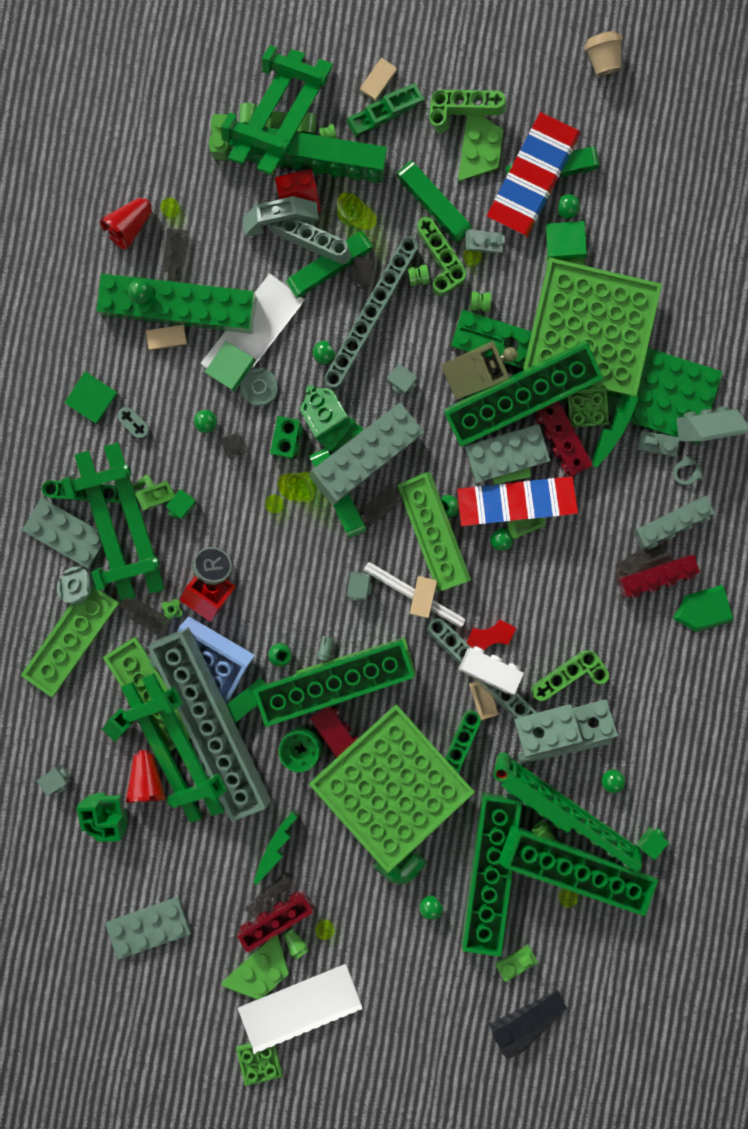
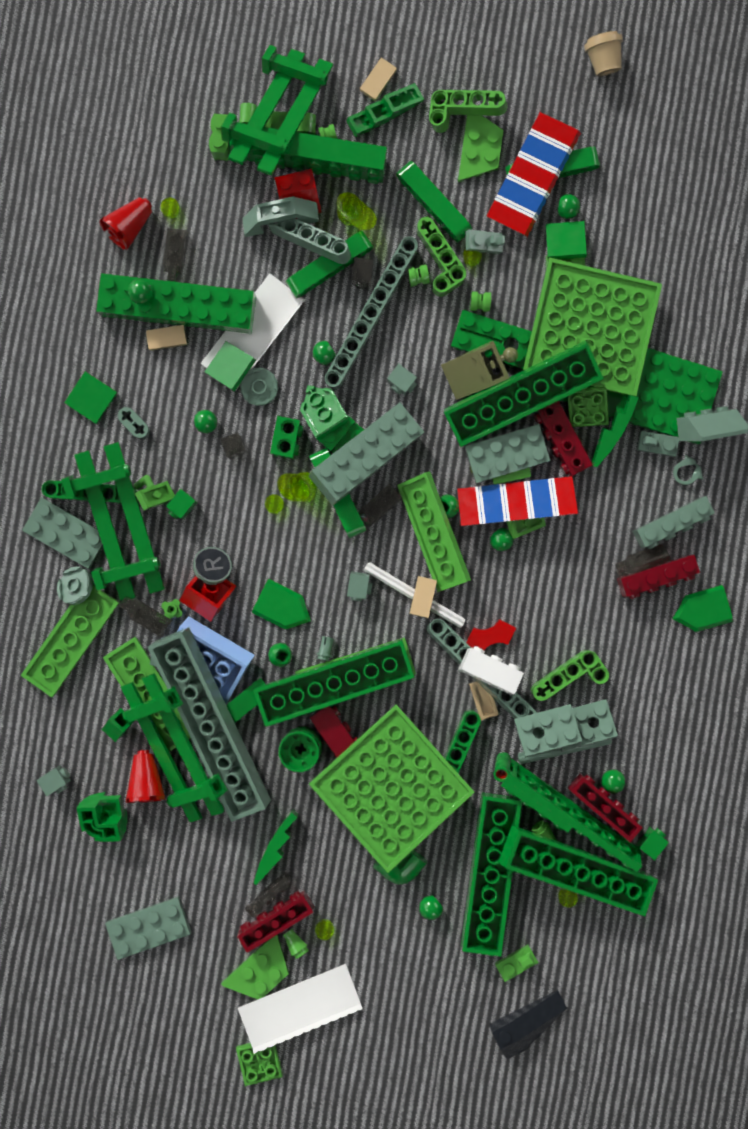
none -> green tile [251,579,311,630]
none -> dark red brick [567,773,643,842]

